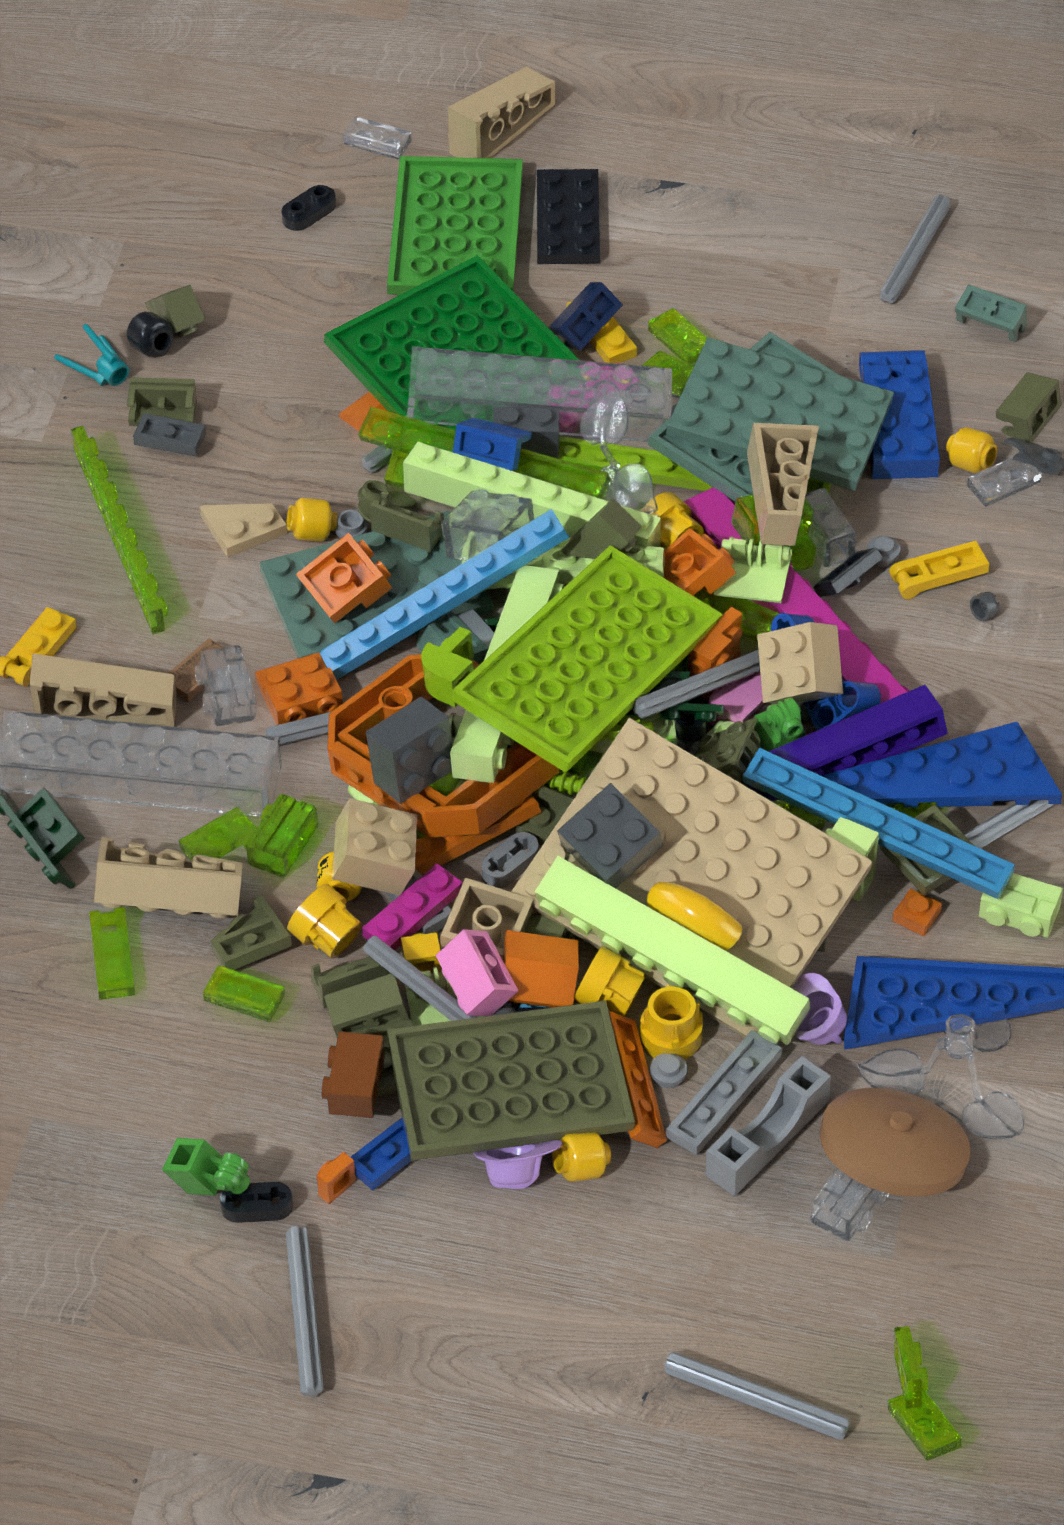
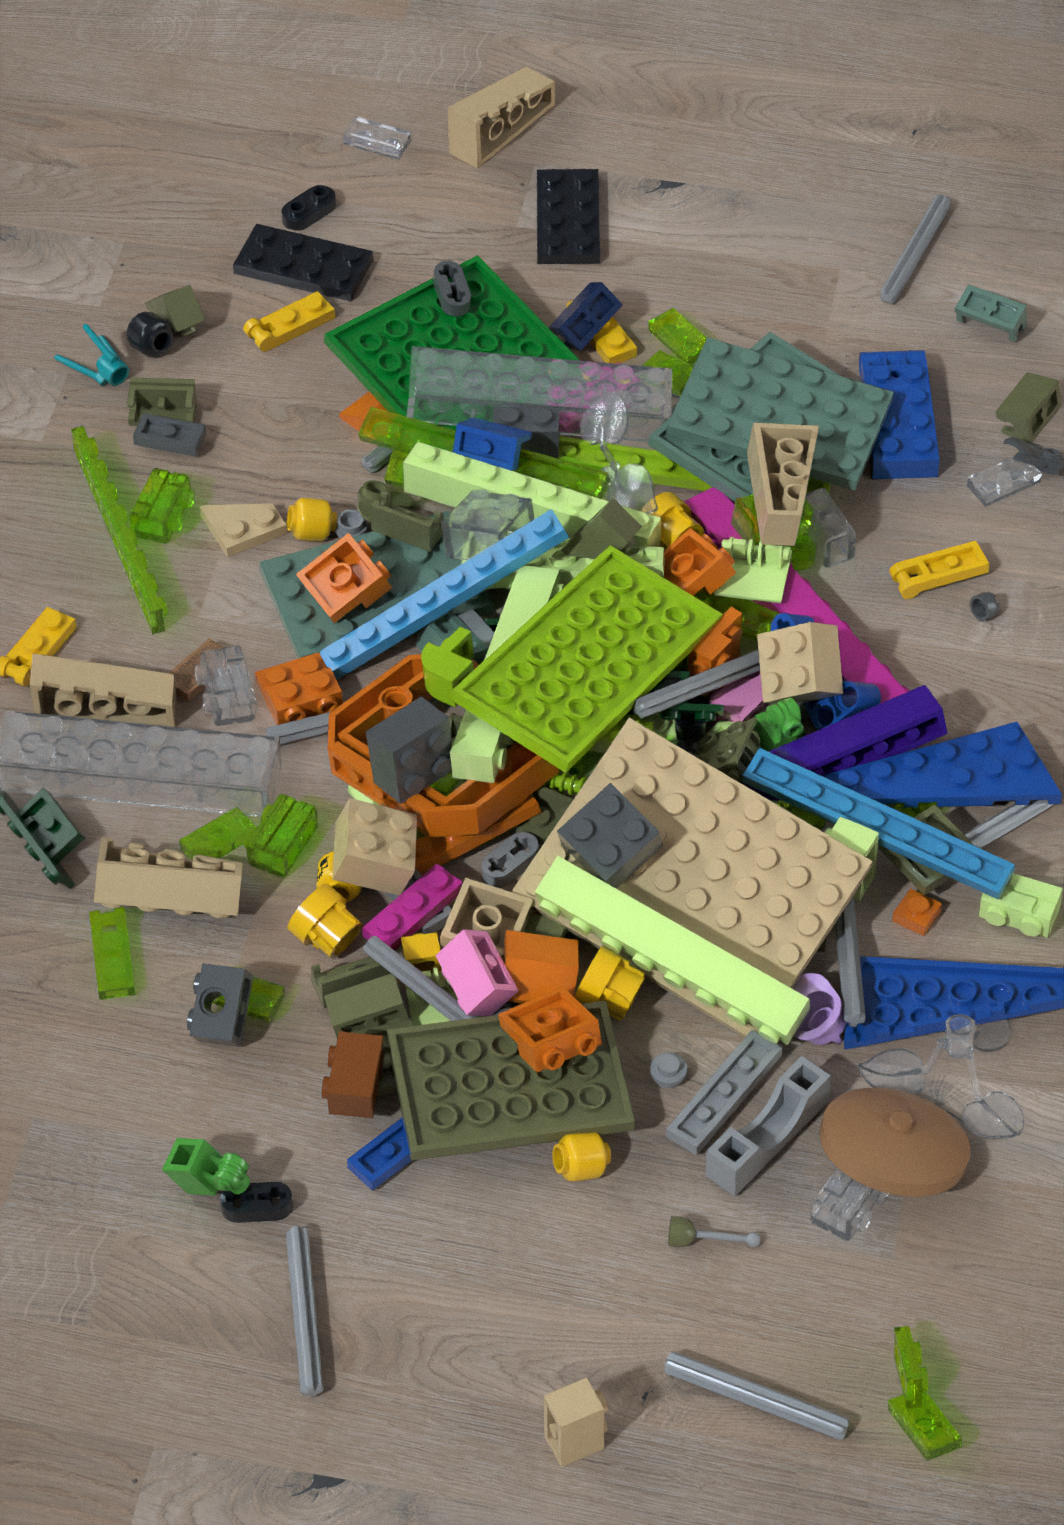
olive wing [210,895,292,973] -> none
orange plate [317,1152,356,1204] -> none
bright green plate [387,156,523,295] -> none
lavender piece [474,1140,563,1189] -> none
orange plate [609,1011,667,1148] -> none
yellow piece [640,984,703,1060] -> none
yellow cylinder [647,882,742,951] -> none
black plate [813,548,883,597] -> none
light grey plate [867,536,900,567] -> none
yellow head [946,427,998,474] -> none
none -> clear neon green brick [129,468,195,544]
none -> dark grey brick [187,963,254,1047]
none -> black plate [233,223,373,302]
none -> yellow plate [243,291,335,352]
none -> dark grey beam [433,261,471,316]
none -> orange plate [498,986,602,1073]
none -> tan brick [544,1377,608,1467]
none -> hinge [668,1216,761,1247]
none -> light grey axle [835,898,866,1027]

